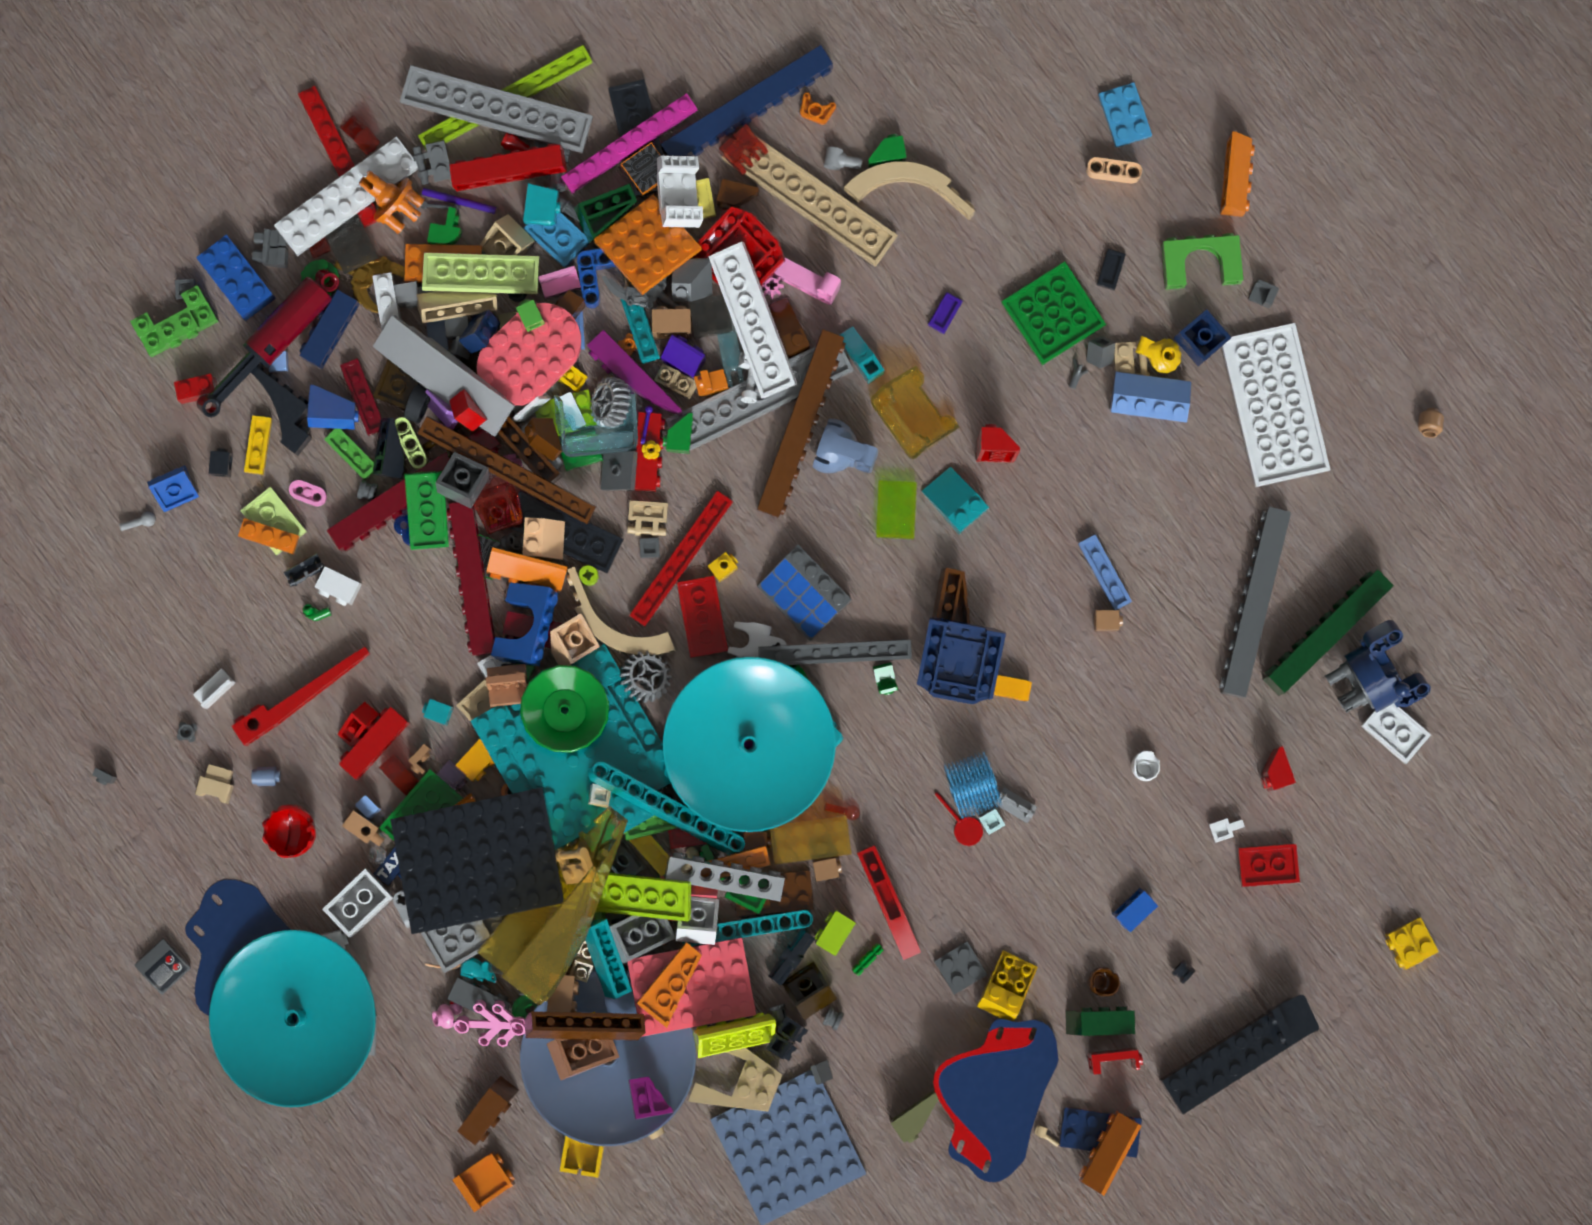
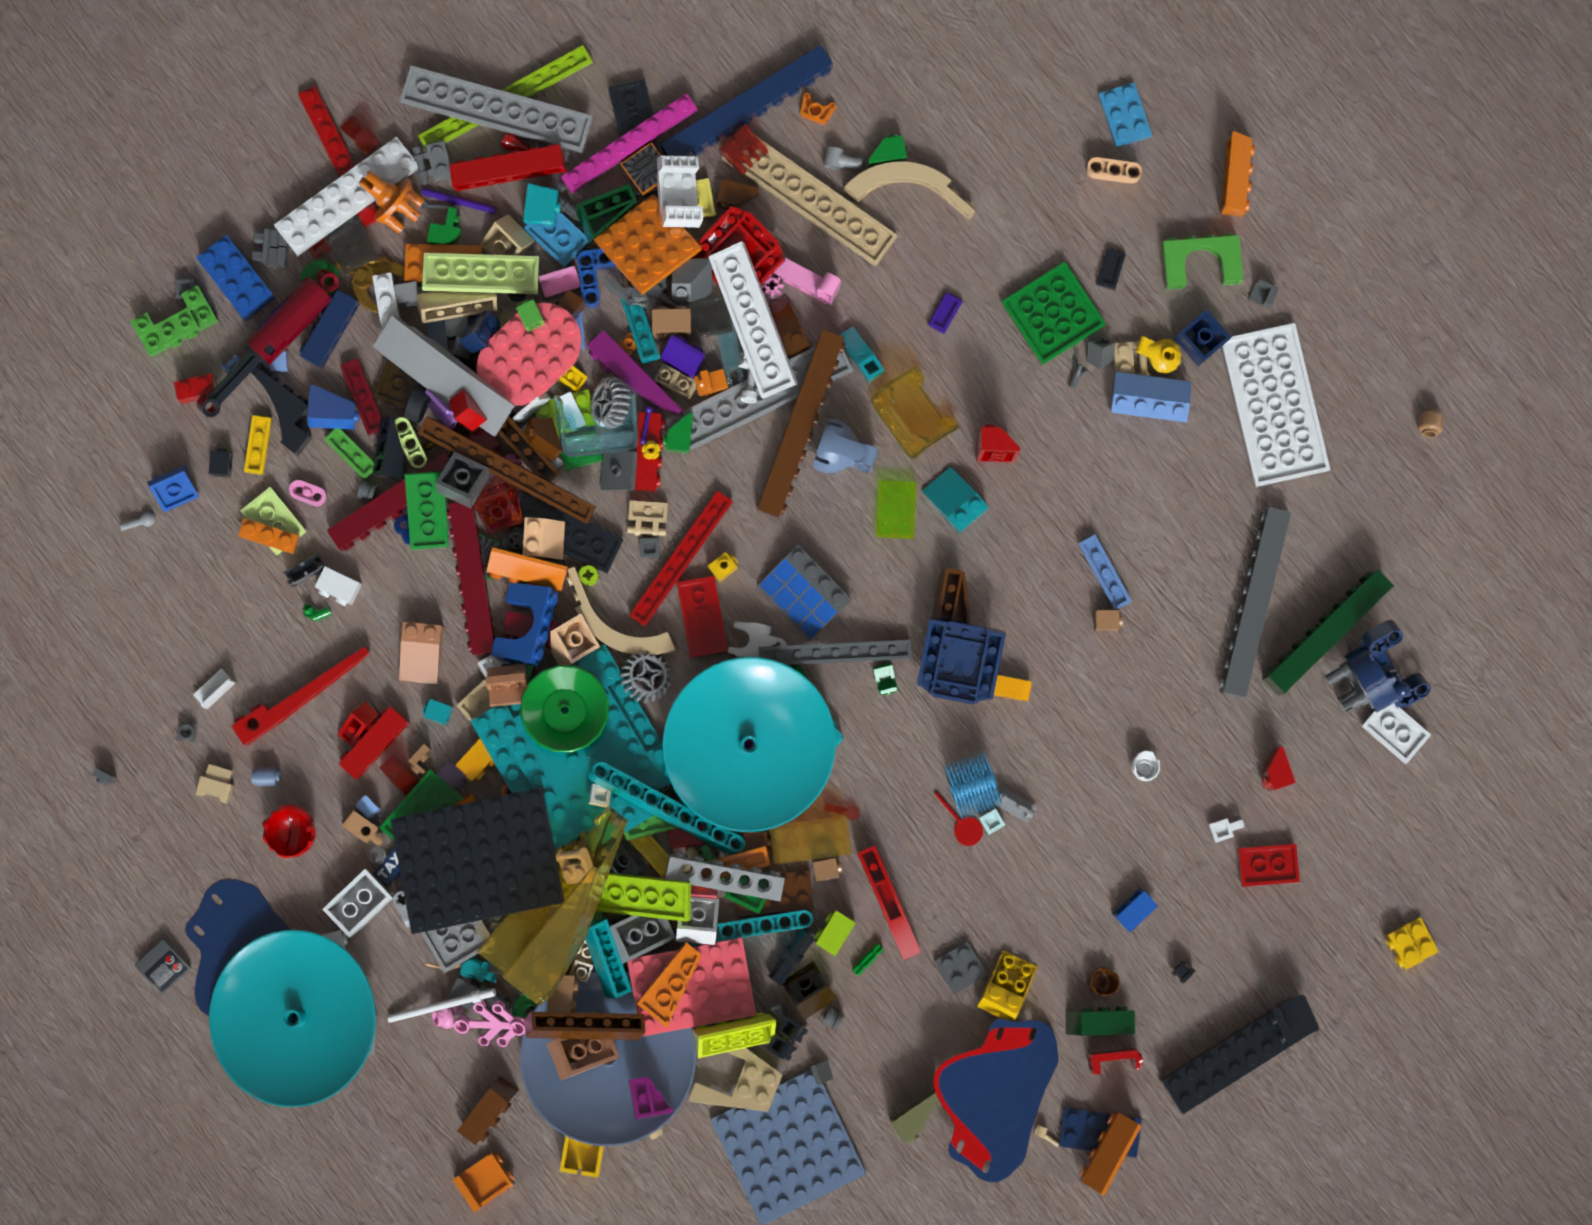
none -> medium blue bush [220,354,241,374]
none -> white bar [387,988,496,1023]
none -> slope [399,622,444,685]

